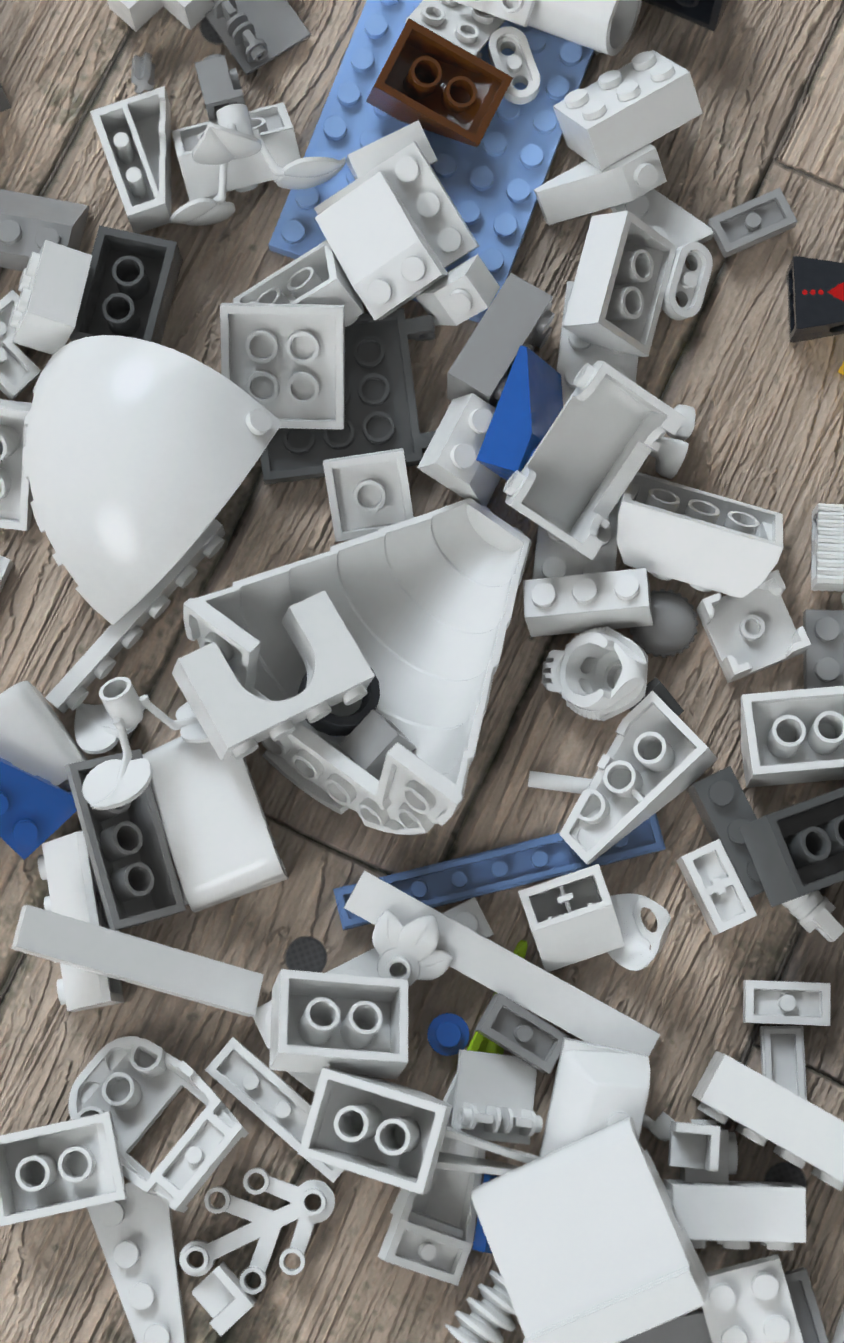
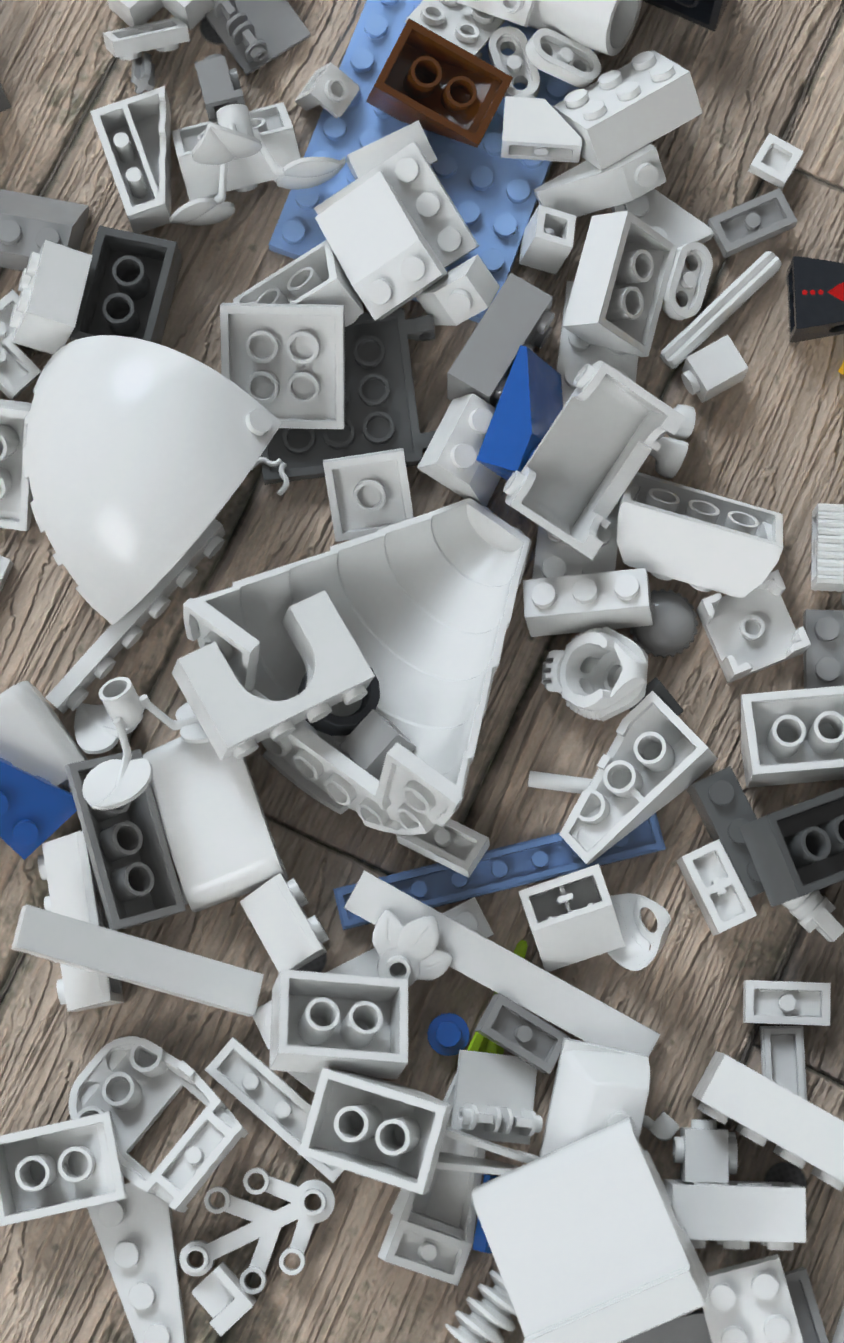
white panel [668,1121,721,1172] -> none
none -> white plate [103,17,190,60]
none -> white slope [240,873,329,972]
none -> white piece [251,457,290,496]
none -> white bracket [294,62,360,118]
none -> white plate [396,819,490,878]
none -> white slope [501,94,582,163]
none -> white brick [519,205,576,274]
none -> white plate [525,28,601,88]
none -> white axle [660,251,782,369]
none -> white brick [681,335,749,403]
none -> white plate [748,133,804,189]

